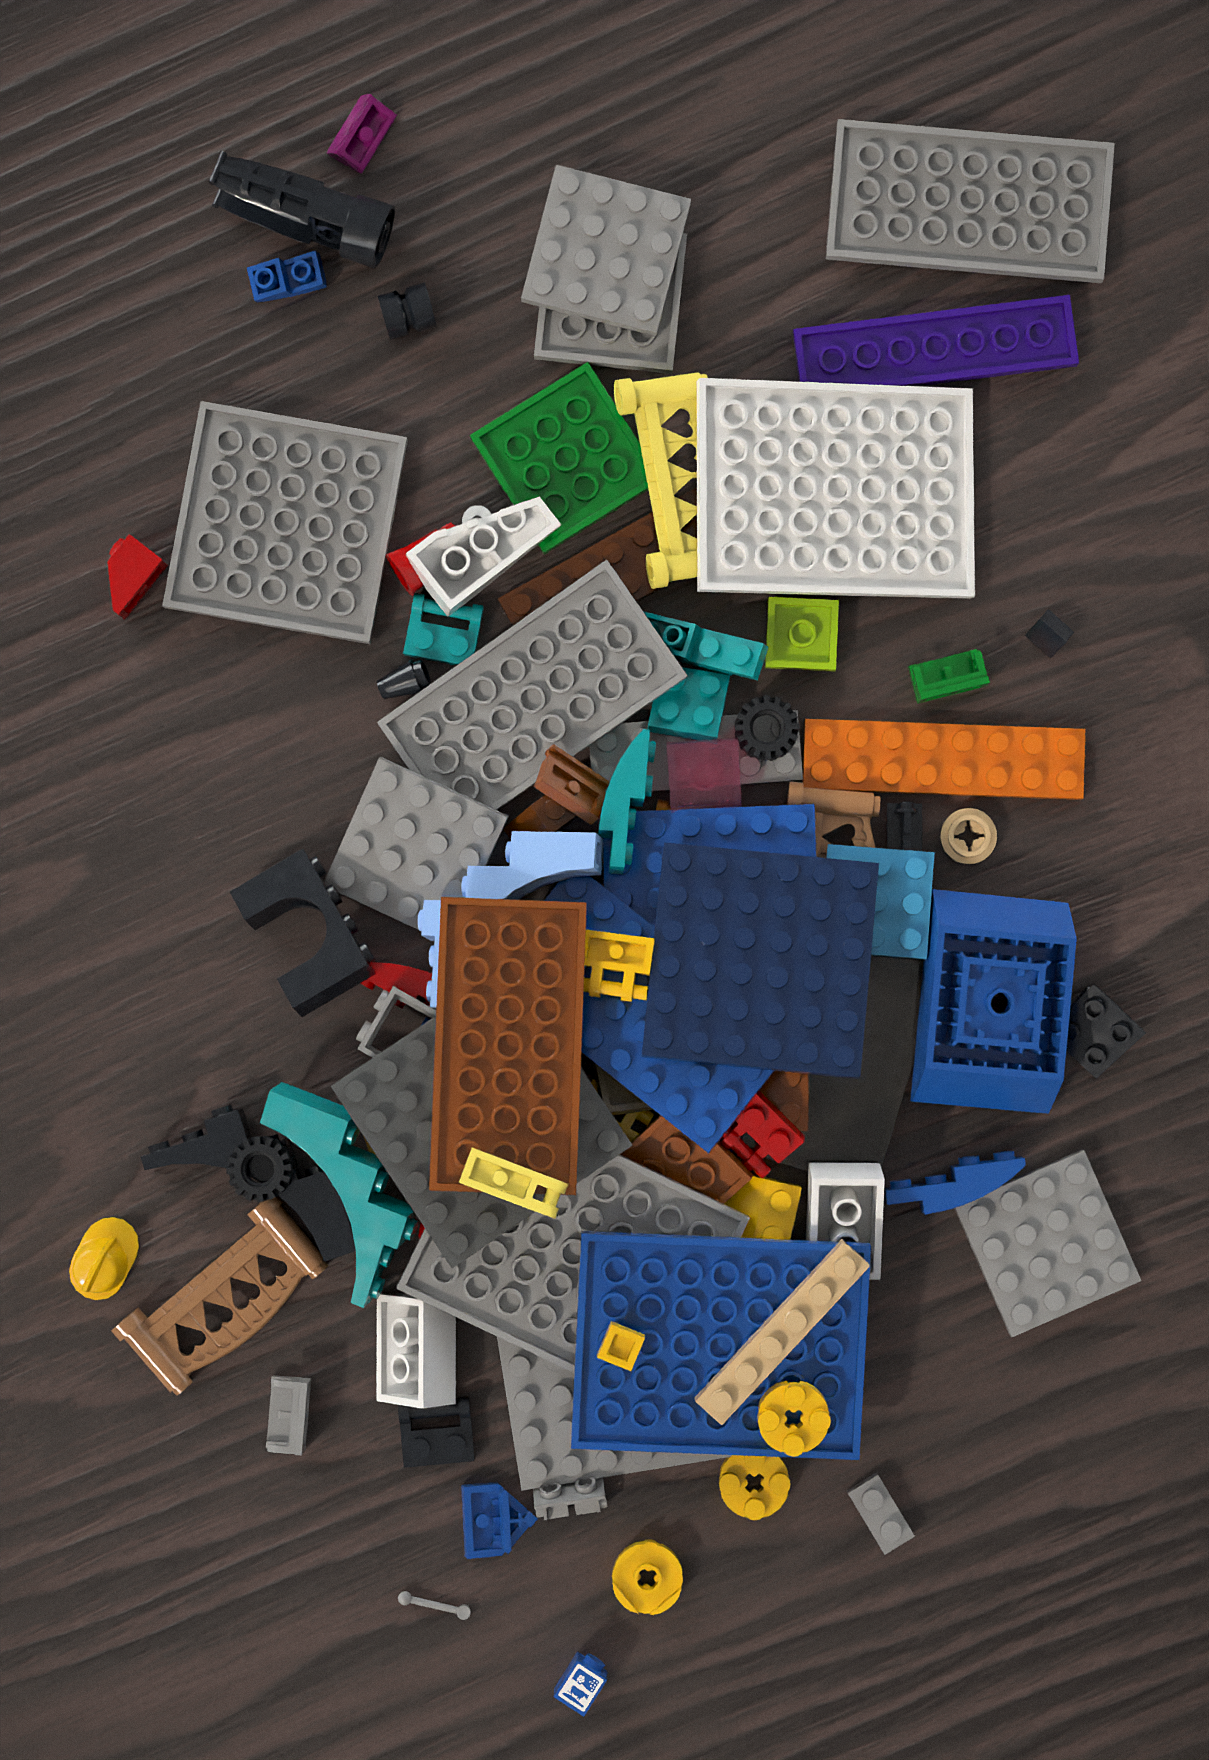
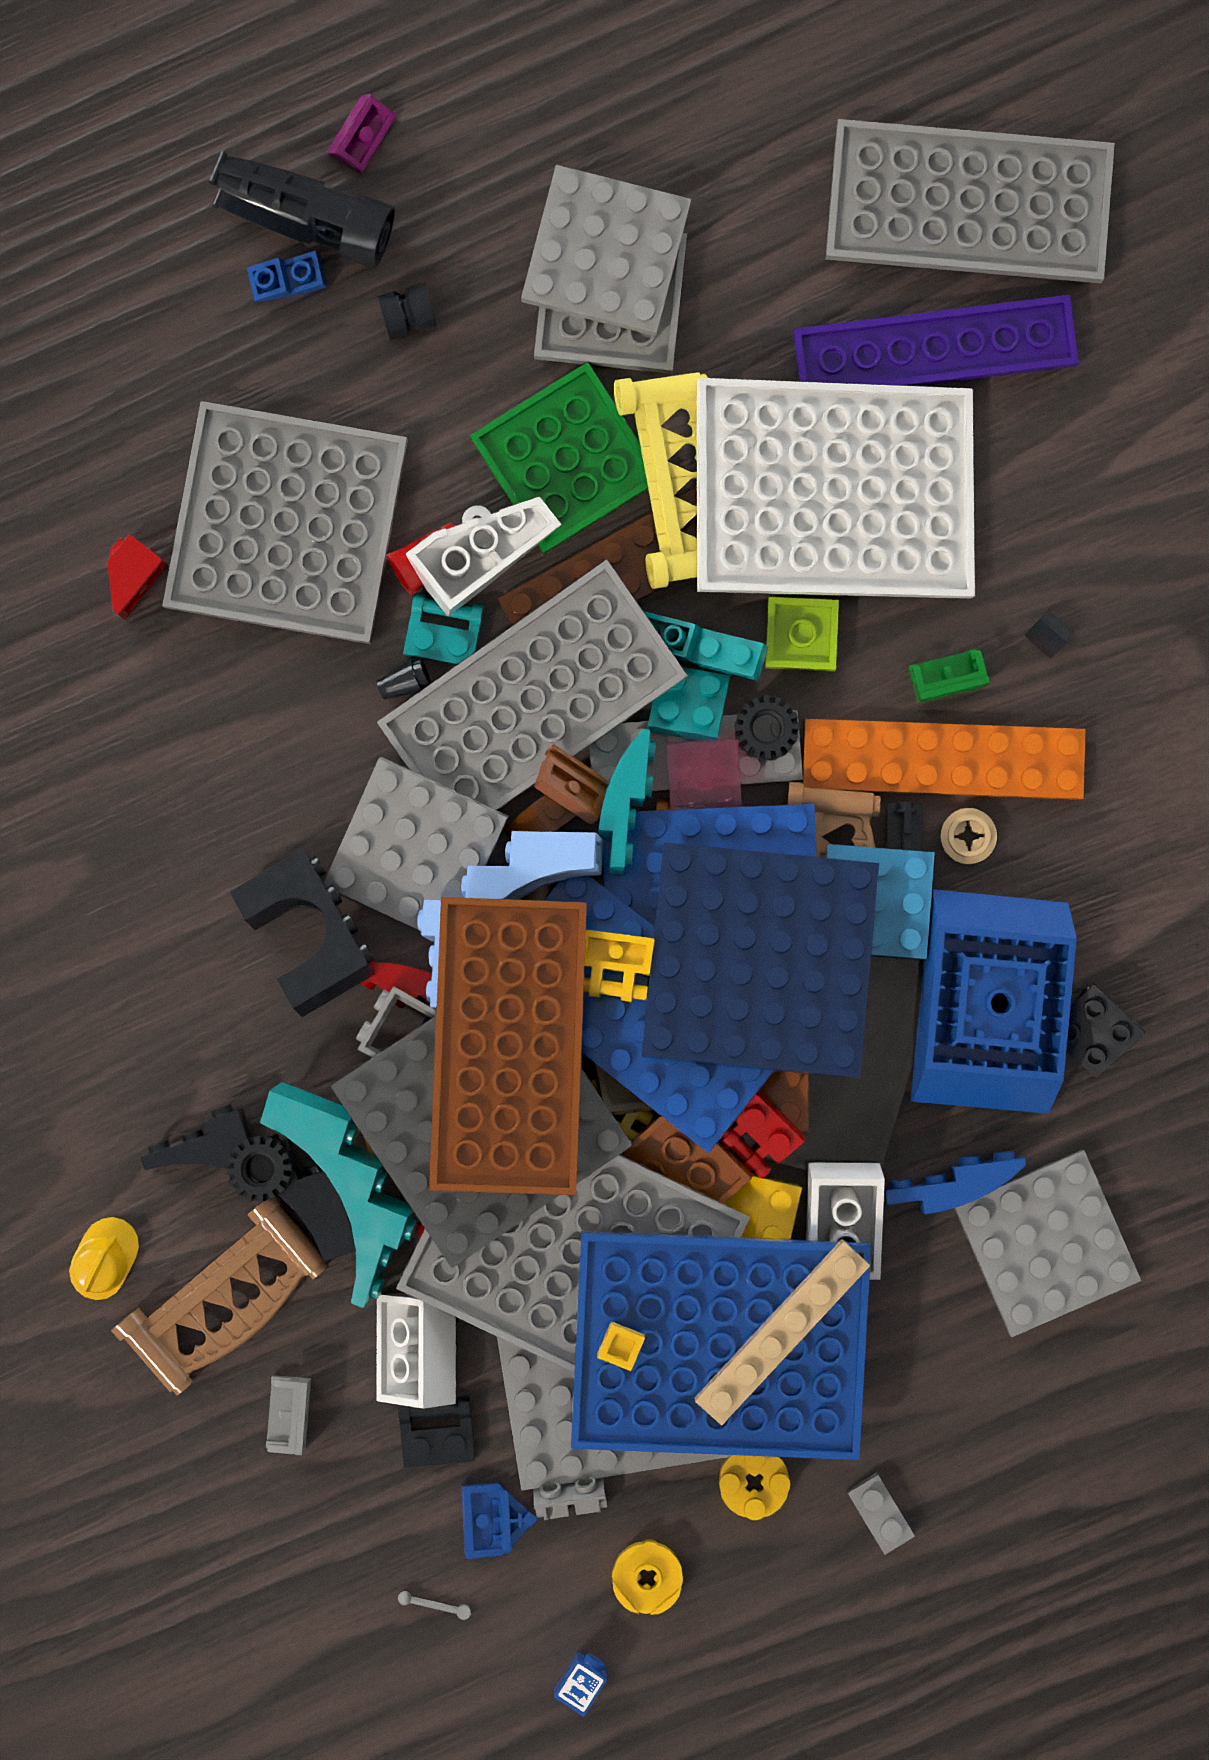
light yellow plate [459,1147,568,1219] -> none
yellow plate [757,1381,831,1457] -> none

